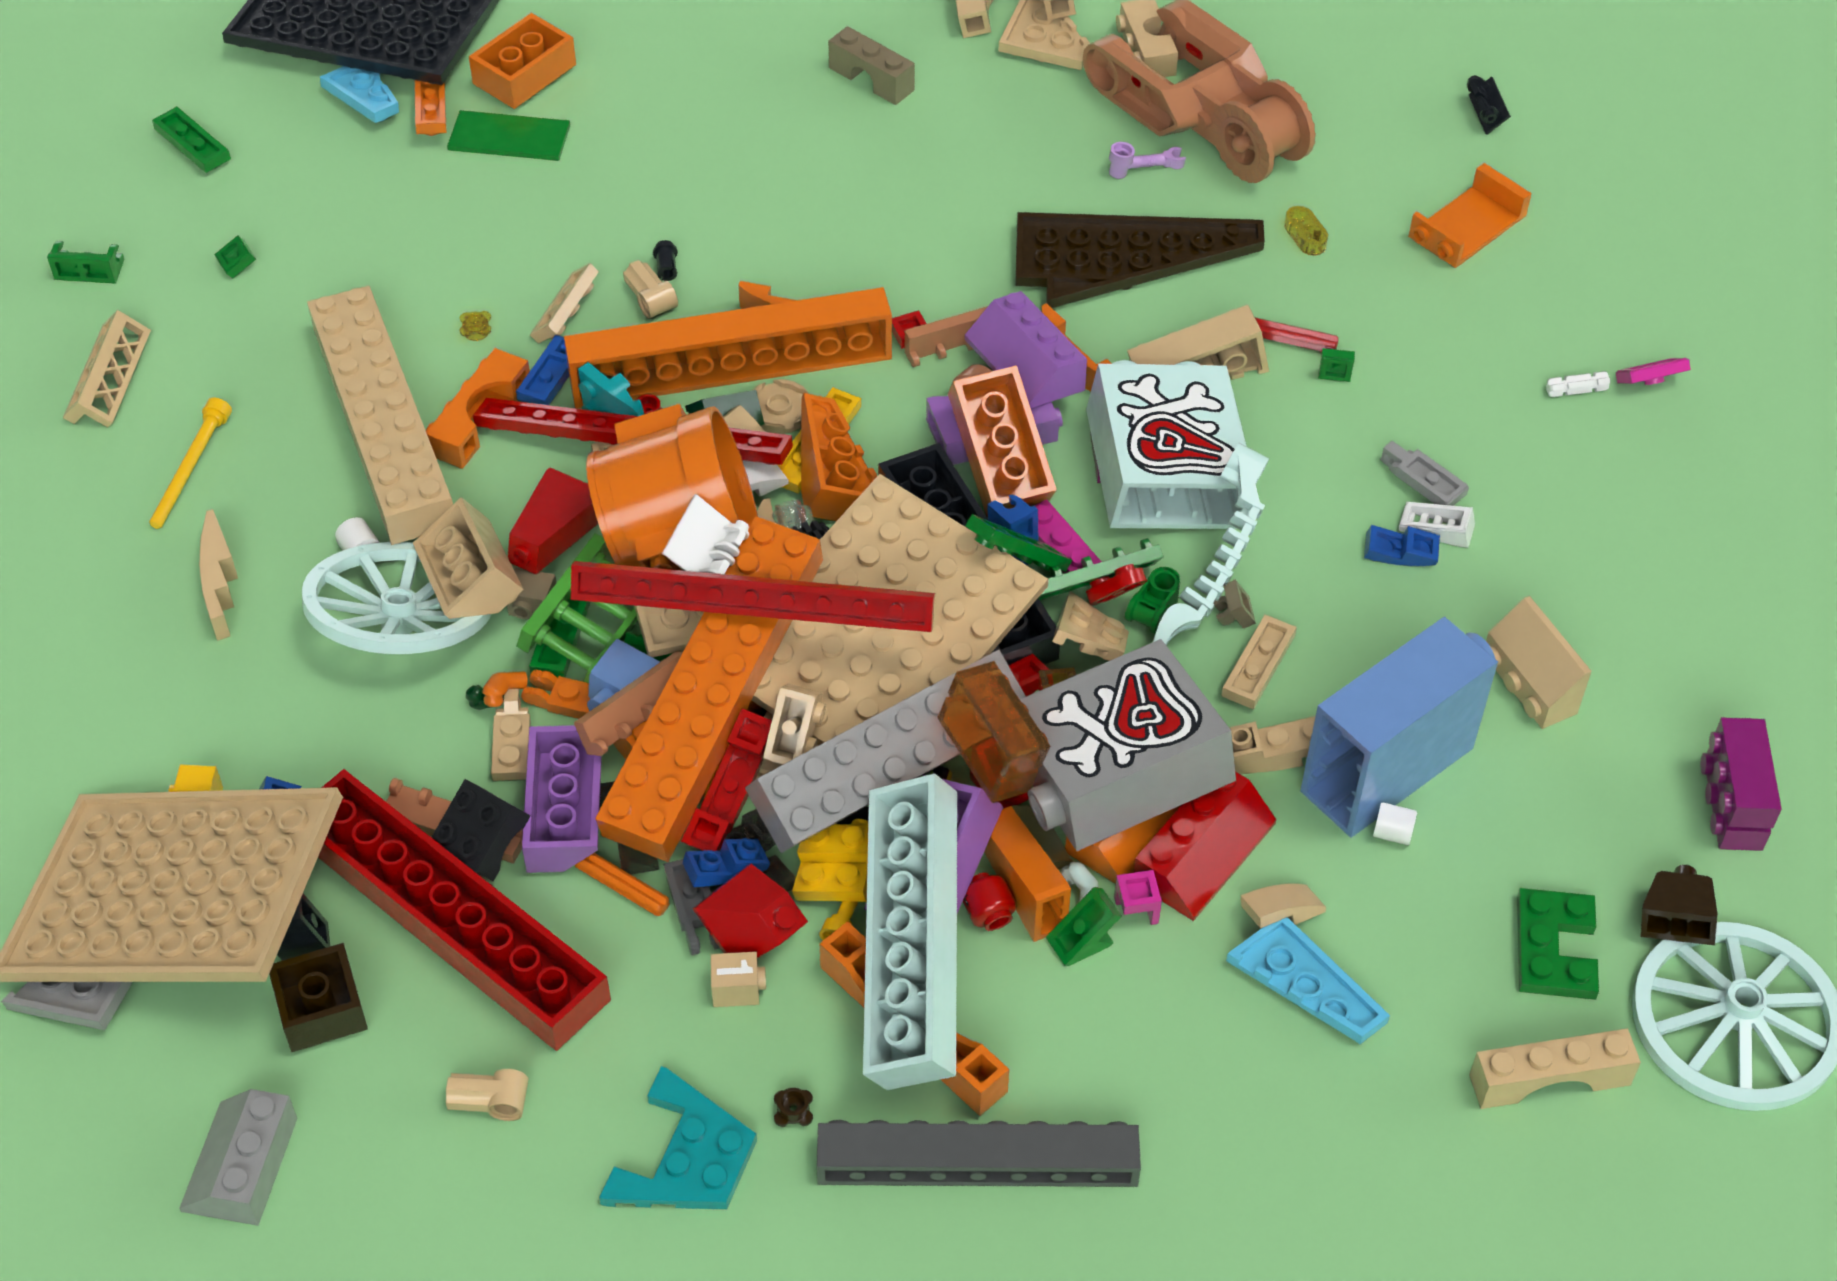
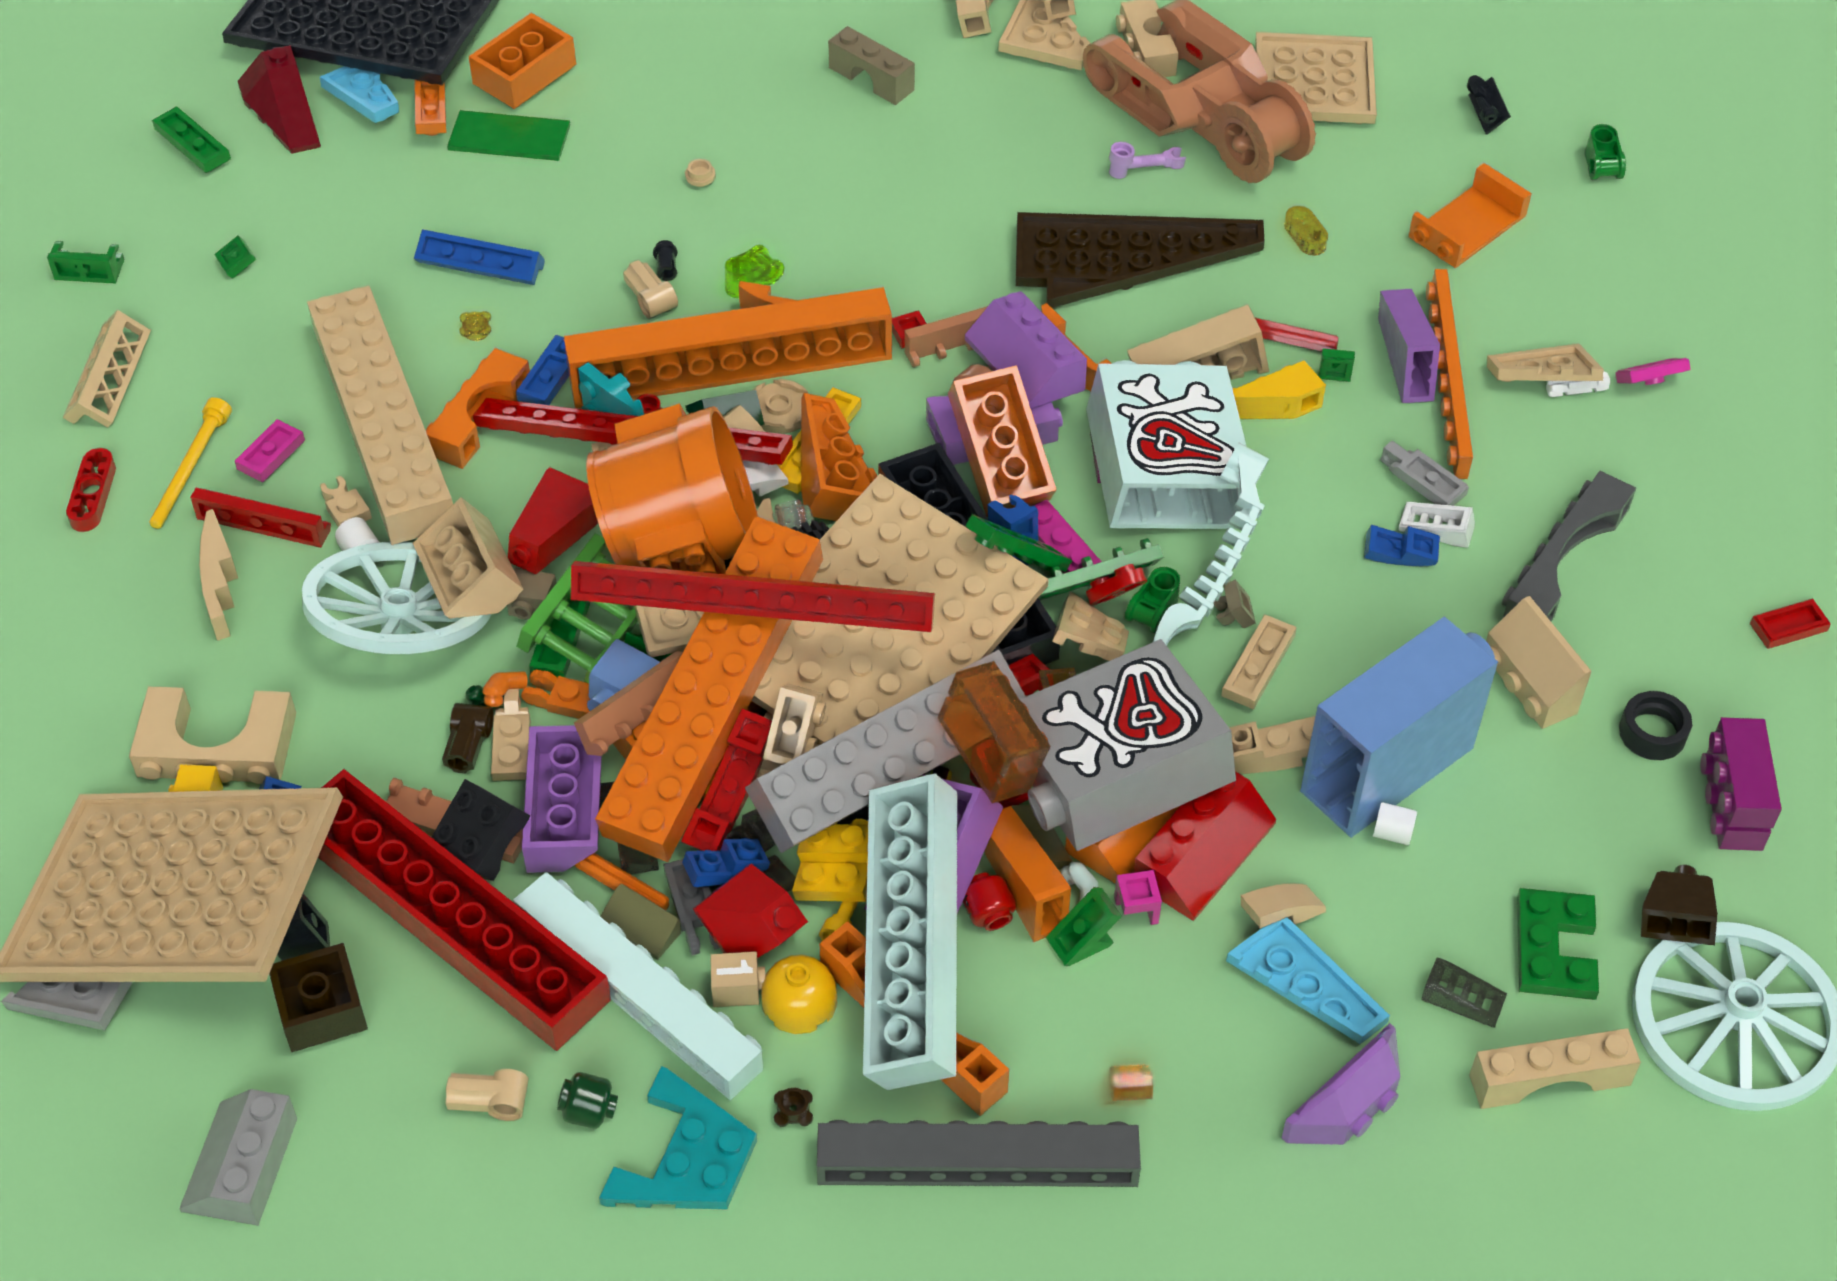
tan plate [530,263,599,344] -> none
white hinge [662,494,749,574] -> none
none -> red beam [66,448,116,532]
none -> tan arch [129,686,296,784]
none -> red hinge [190,487,331,548]
none -> dark pink plate [234,419,305,483]
none -> dark red wedge [238,45,321,154]
none -> tan plate [320,476,372,527]
none -> blue hinge [414,229,545,285]
none -> dark brown piece [442,703,494,774]
none -> light aqua brick [513,872,763,1101]
none -> dark green head [557,1072,618,1129]
none -> olive slope [600,884,681,960]
none -> tan plate [685,159,716,187]
none -> clear neon green piece [725,244,785,298]
none -> yellow cylinder [761,955,837,1034]
none -> clear orange brick [1109,1064,1153,1101]
none -> yellow slope [1232,360,1326,419]
none -> tan plate [1255,32,1377,124]
none -> medium lavender wedge [1282,1023,1400,1145]
none -> medium lavender slope [1378,289,1440,403]
none -> clear smoke slope [1421,957,1507,1028]
none -> orange plate [1426,269,1473,479]
none -> tan wing [1487,344,1604,382]
none -> dark grey arch [1502,471,1636,621]
none -> green piece [1585,124,1626,180]
none -> black tyre [1619,691,1693,760]
none -> red tile [1750,598,1831,649]

